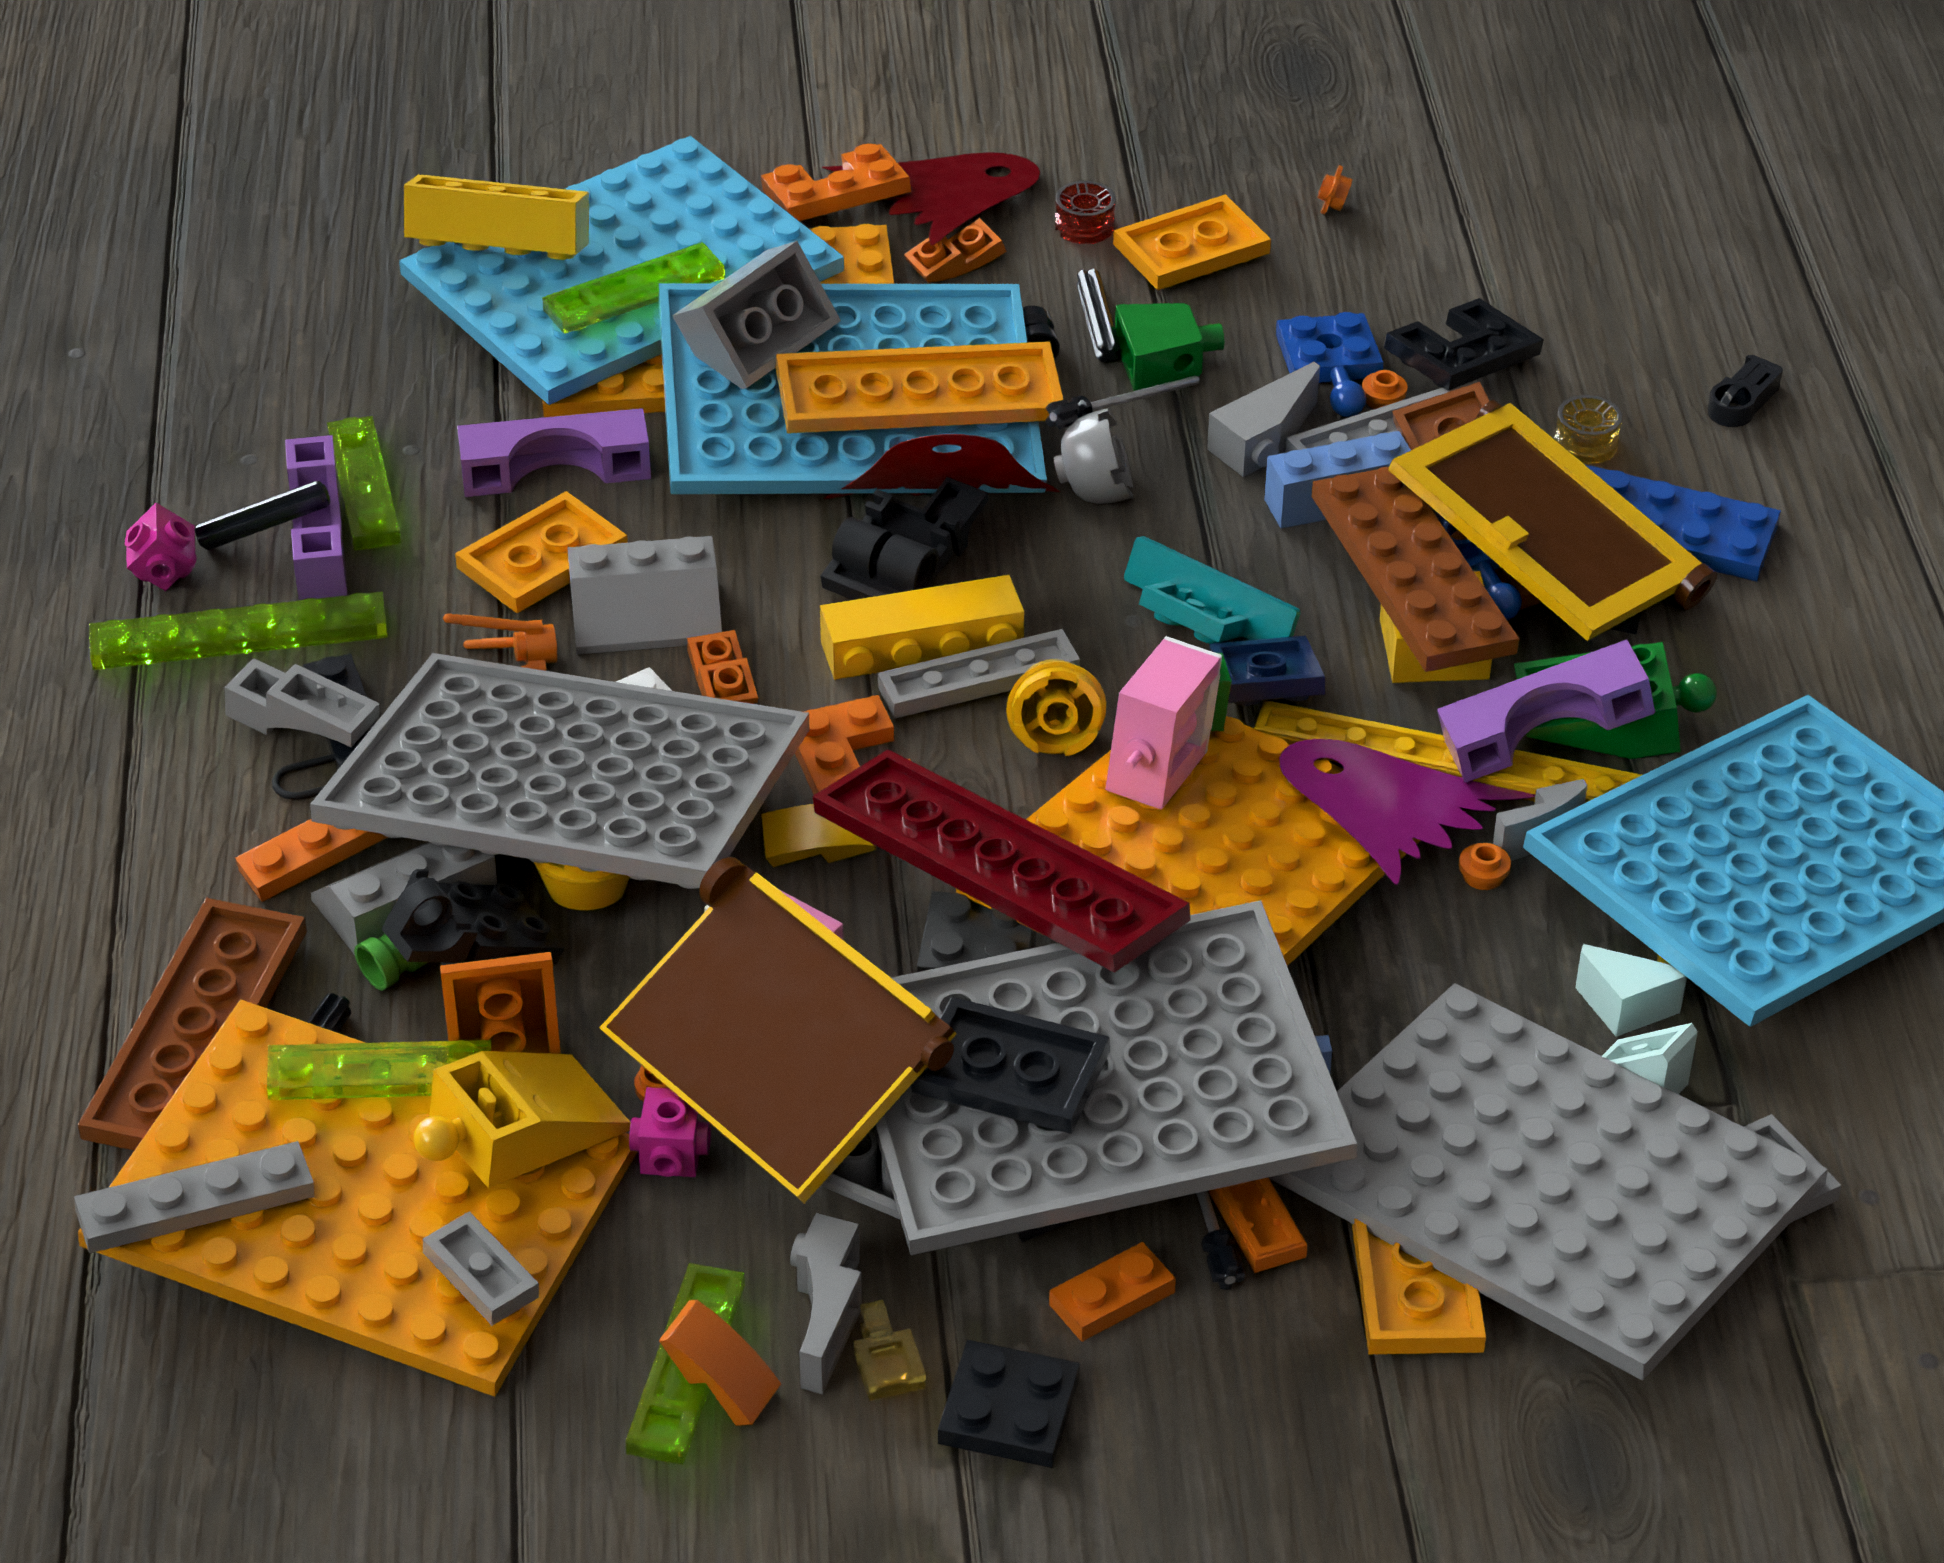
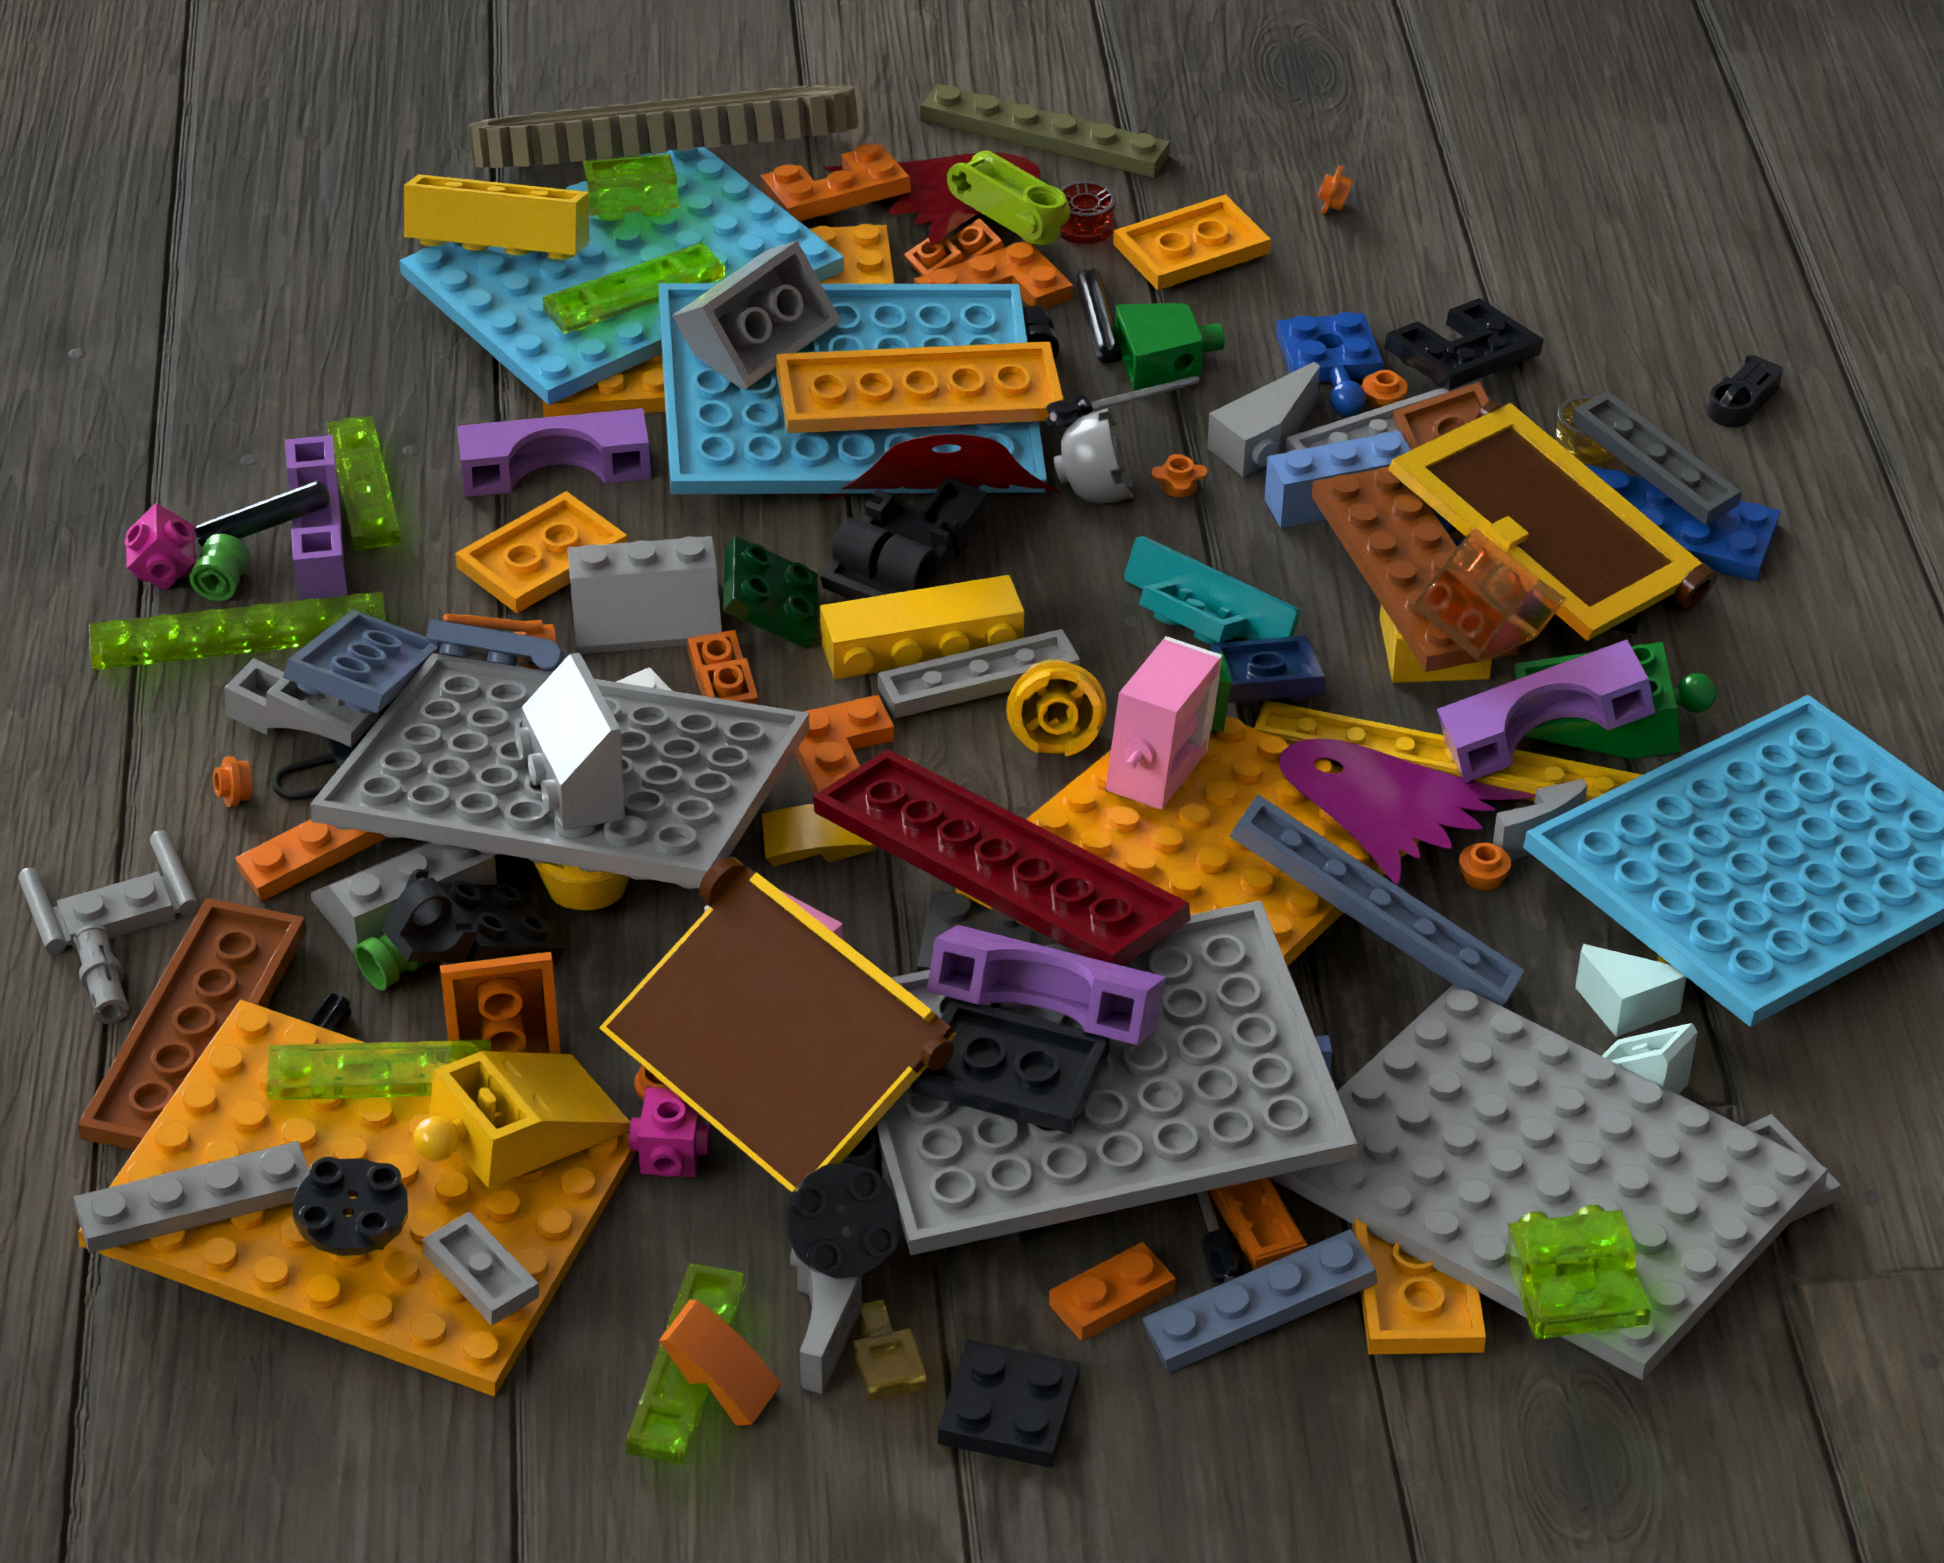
none -> light grey plate [18,830,200,955]
none -> light grey pin [74,924,129,1024]
none -> bright green wheel [189,534,250,601]
none -> orange plate [213,756,252,807]
none -> sand blue plate [283,609,440,714]
none -> black plate [293,1157,408,1256]
none -> sand blue plate [426,619,568,672]
none -> dark tan piece [468,84,858,168]
none -> light grey slope [515,653,625,830]
none -> clear neon green plate [582,154,679,221]
none -> dark green plate [723,535,818,649]
none -> black plate [785,1163,900,1279]
none -> orange plate [914,241,1073,309]
none -> olive plate [920,84,1170,178]
none -> medium lavender arch [926,925,1166,1045]
none -> lime piece [947,150,1070,245]
none -> sand blue plate [1143,1229,1377,1374]
none -> orange plate [1151,454,1207,498]
none -> sand blue plate [1230,795,1524,1007]
none -> clear orange slope [1412,527,1567,663]
none -> clear neon green plate [1506,1205,1651,1340]
none -> dark grey plate [1572,391,1742,525]

